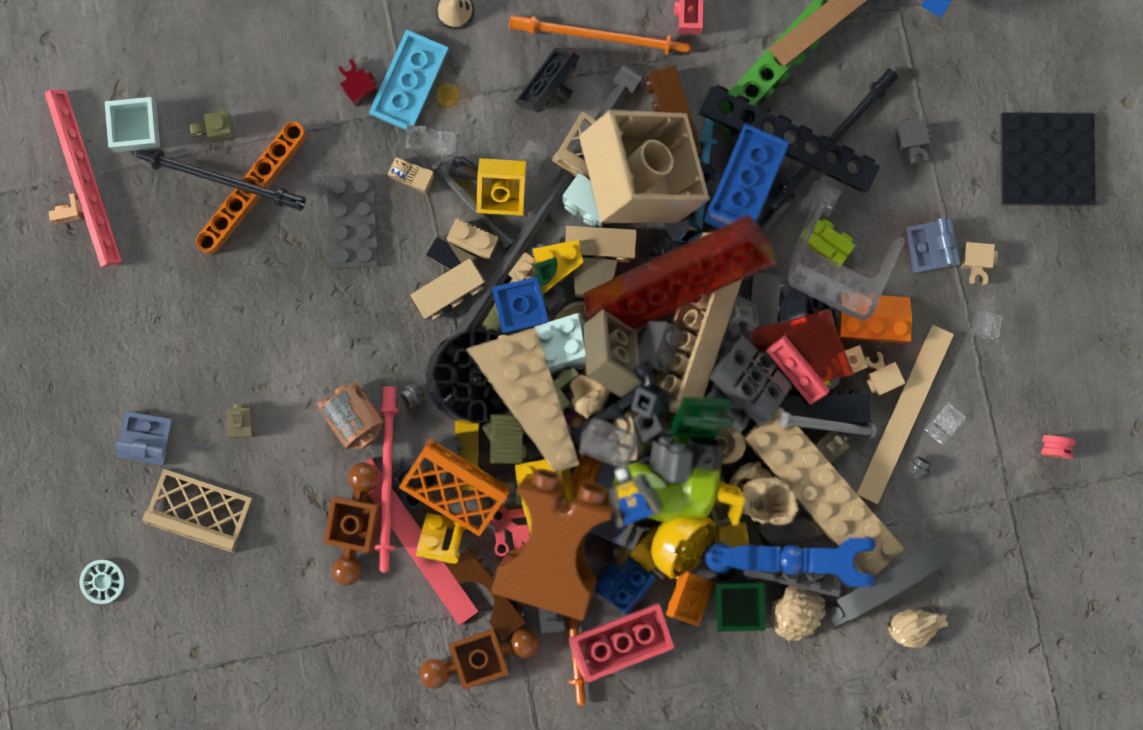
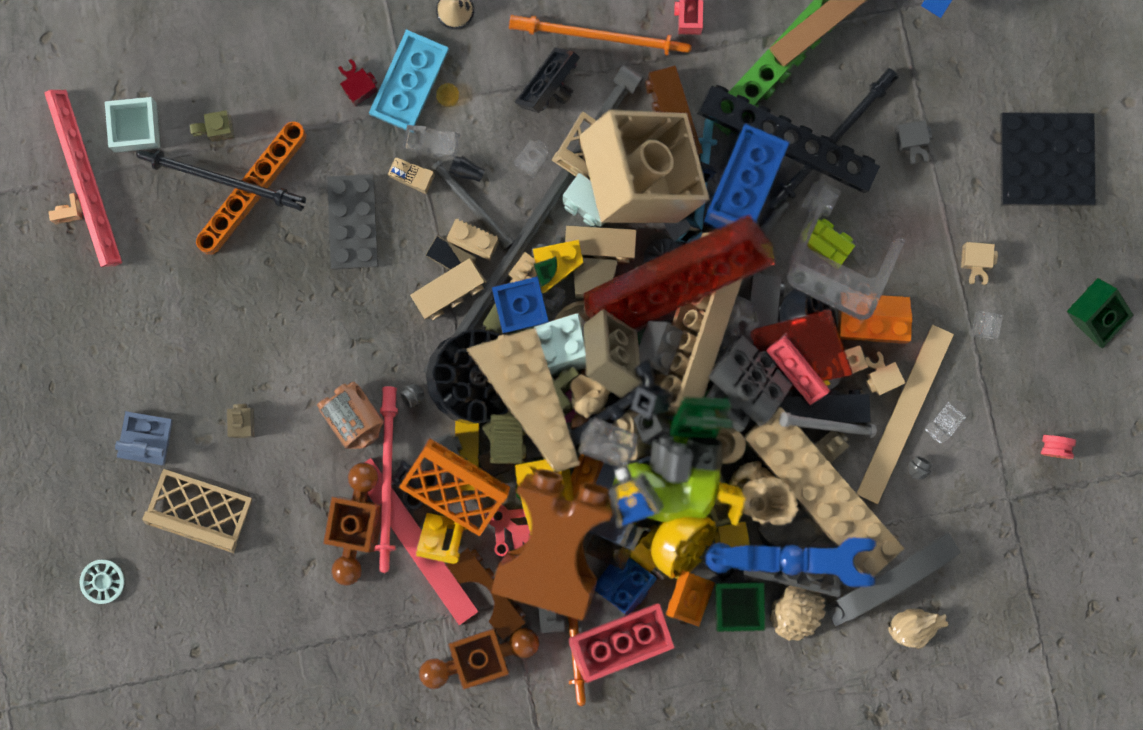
yellow brick [477,158,526,216] -> none
sand blue plate [904,218,961,274] -> none
none -> dark green slope [1066,278,1133,349]

